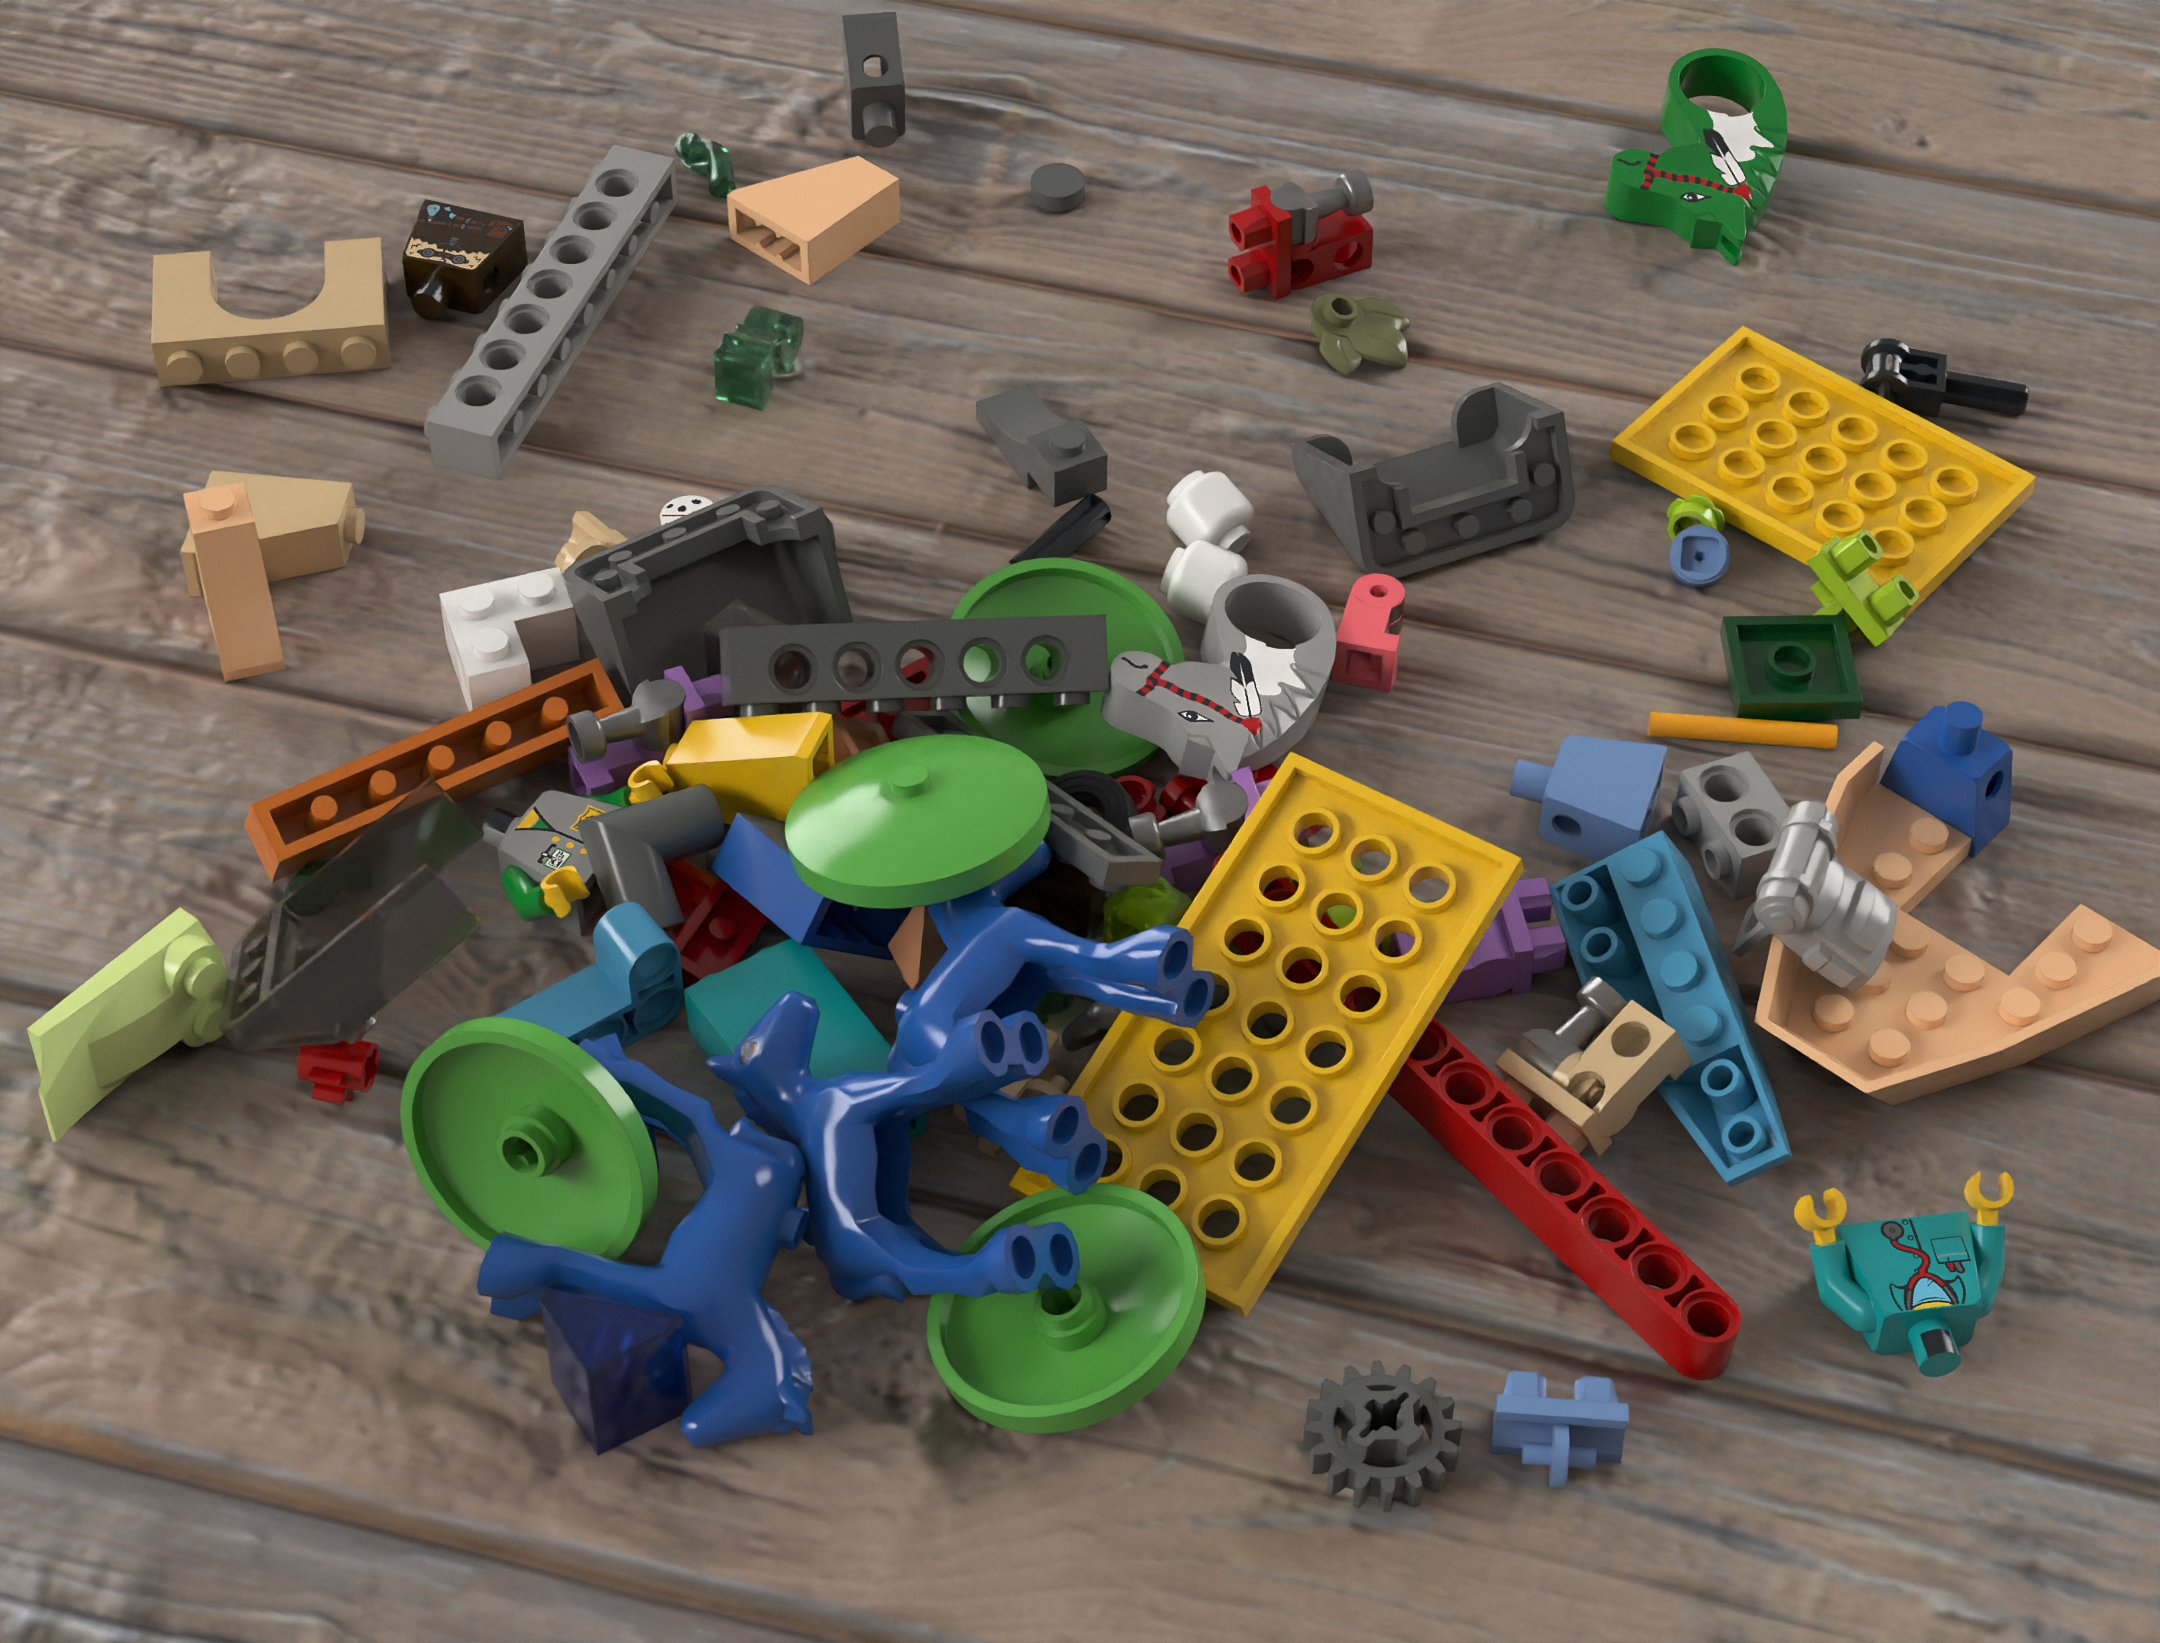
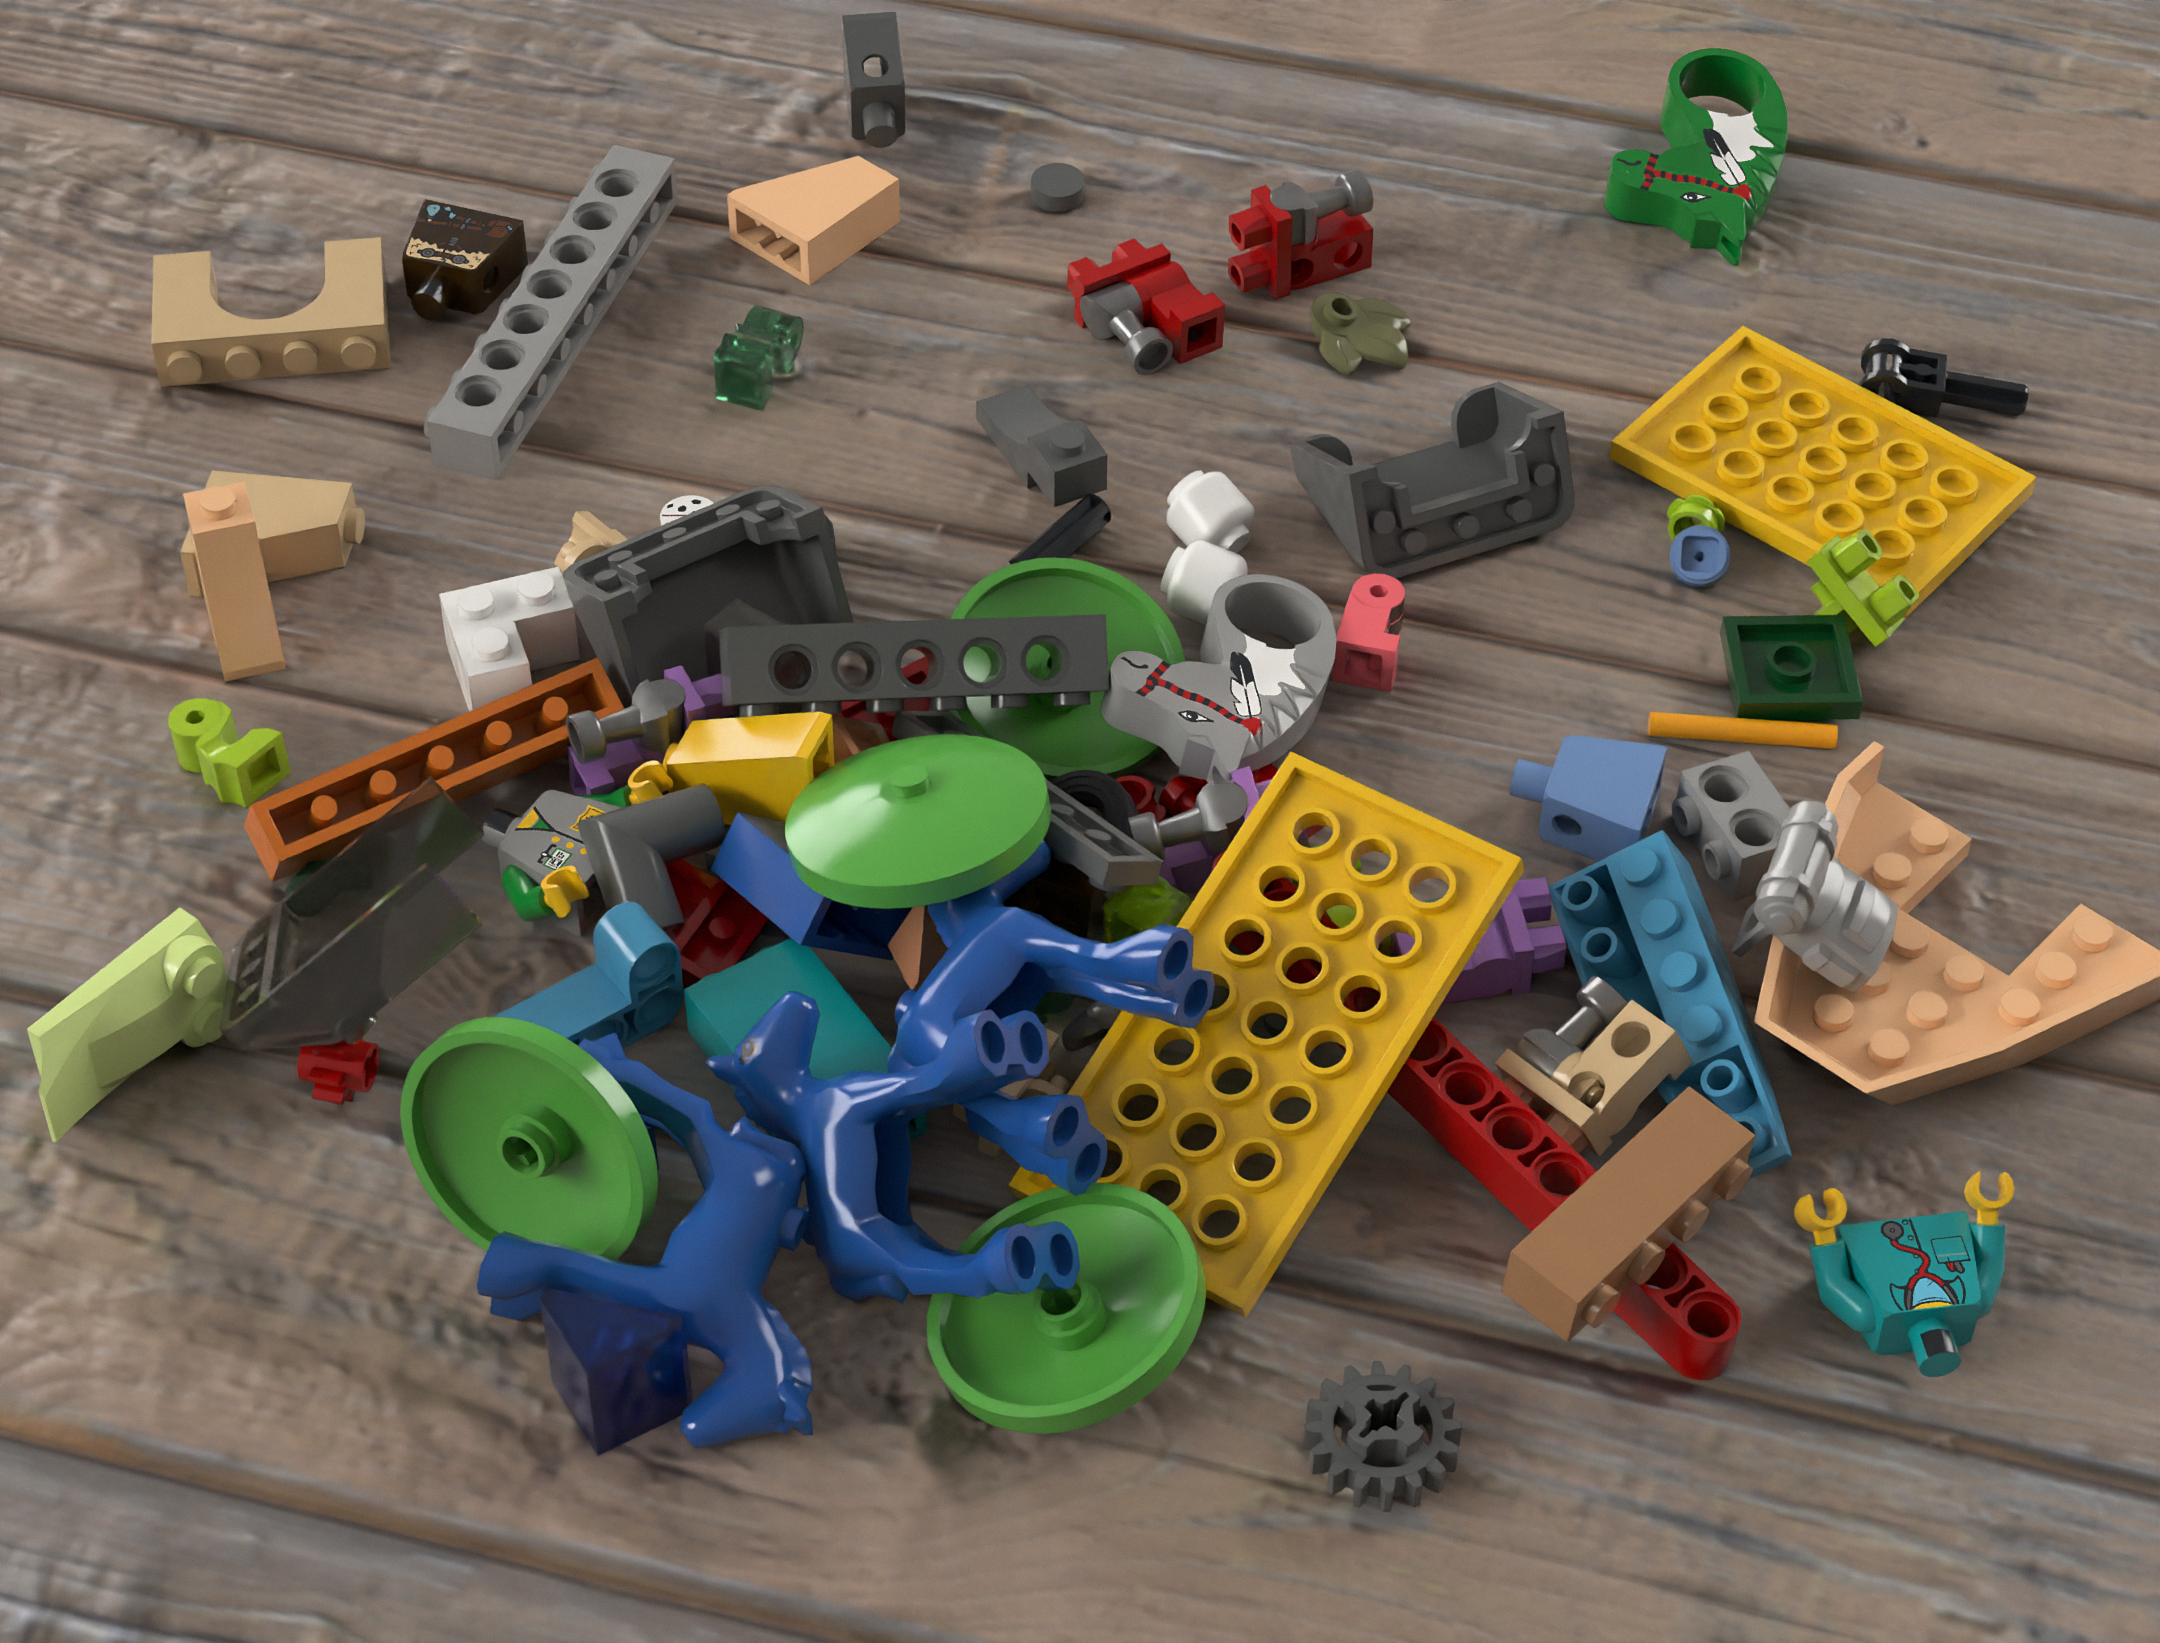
clear green arm [675,132,736,199] -> none
medium blue hips [1491,1371,1629,1488] -> none
blue torso [1879,701,2013,858] -> none
none -> lime leg [167,698,291,808]
none -> red hips [1067,238,1225,375]
none -> medium nougat brick [1501,1086,1756,1343]

